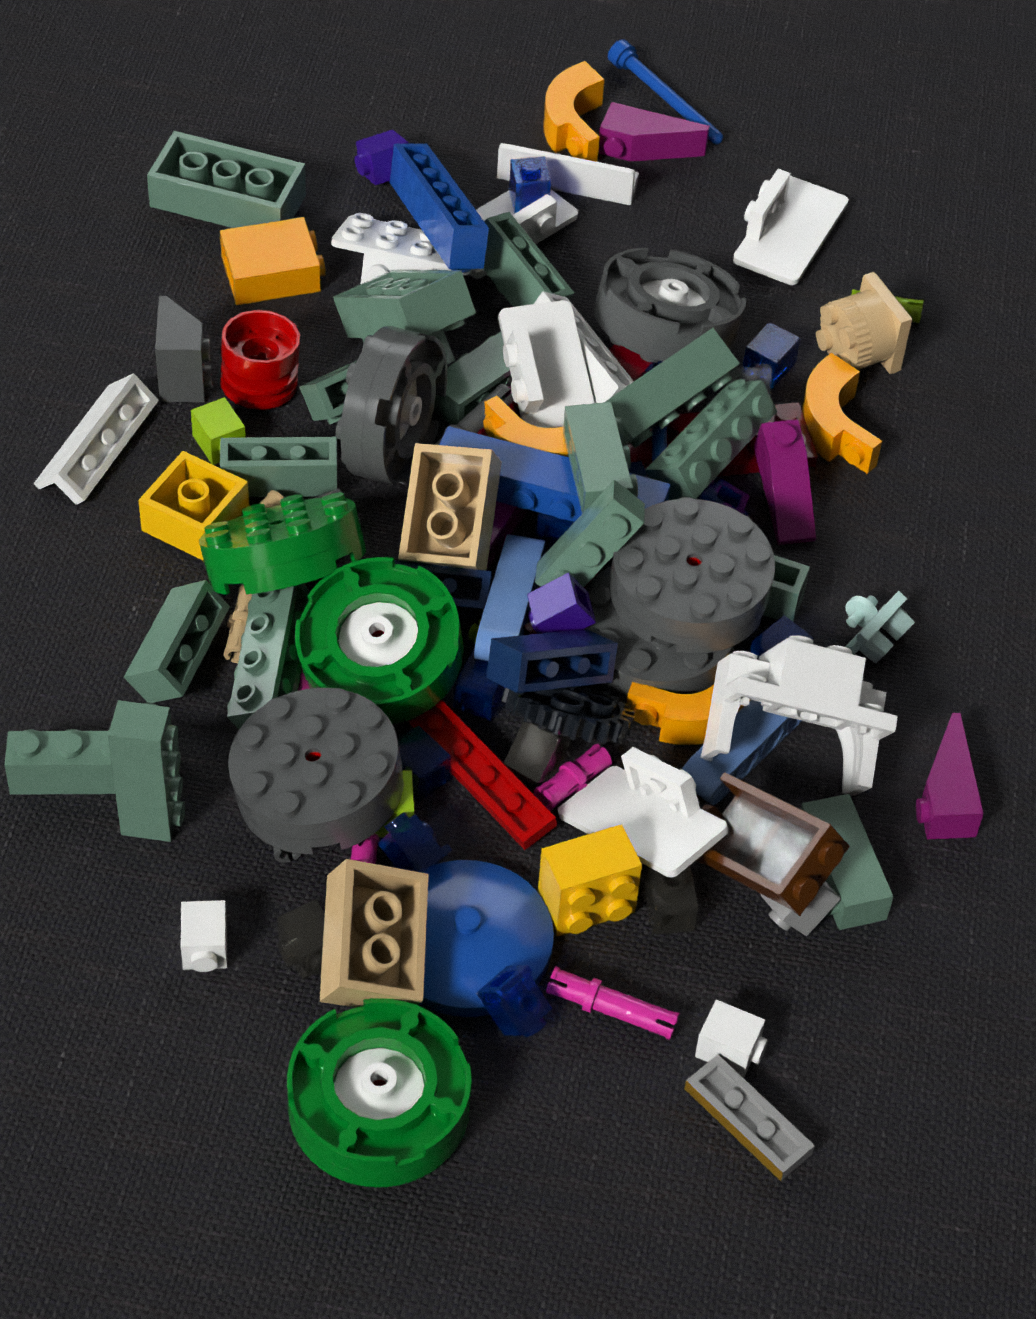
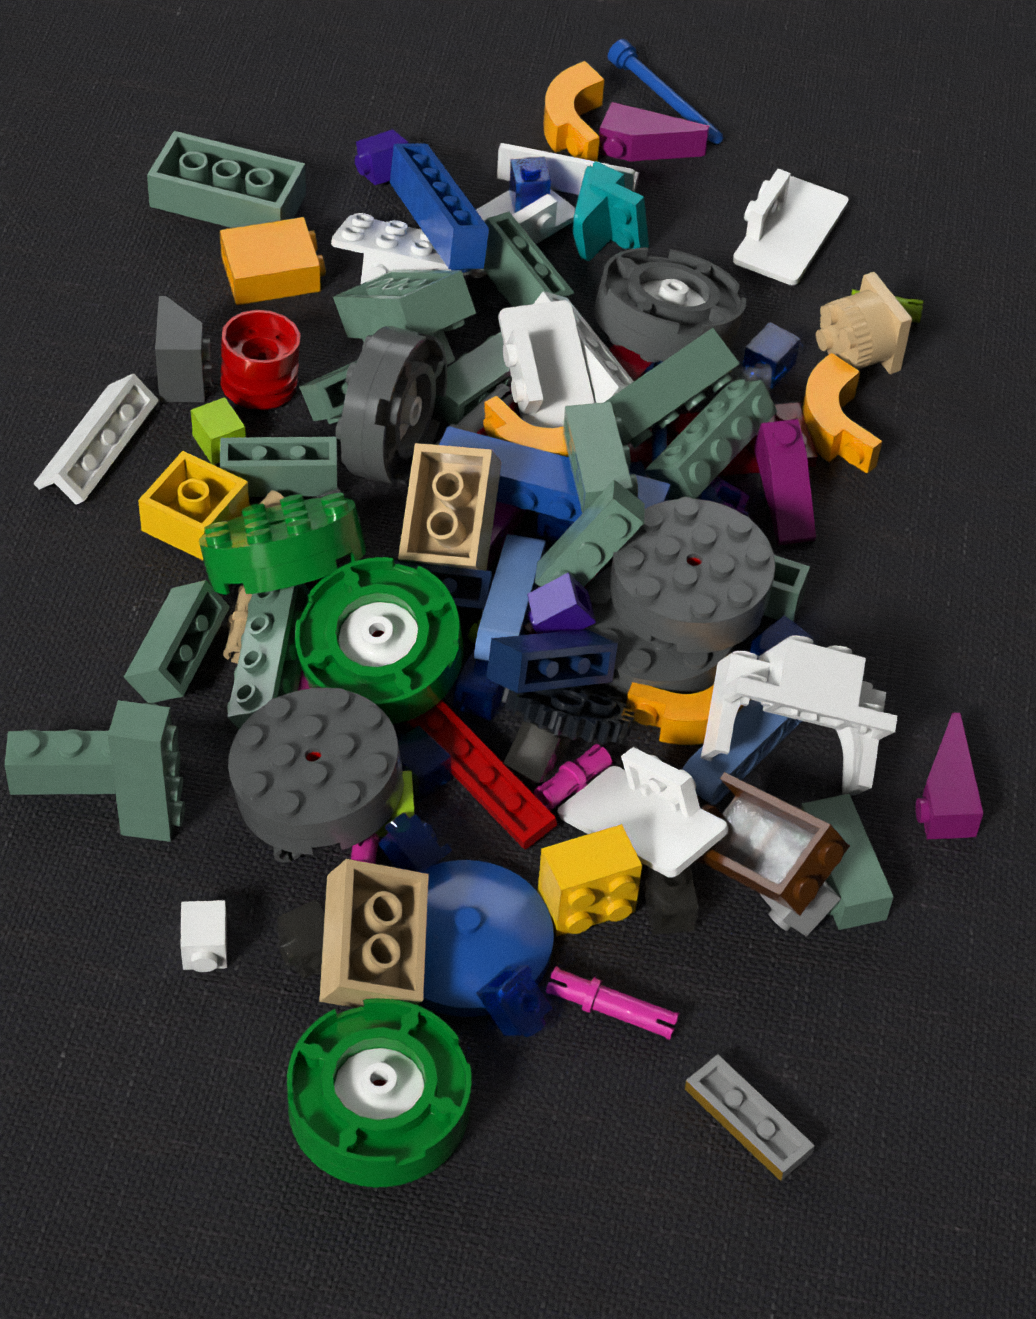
white brick [695,1000,768,1077] -> none
light aqua hips [845,591,915,664] -> none
none -> teal piece [573,161,649,261]

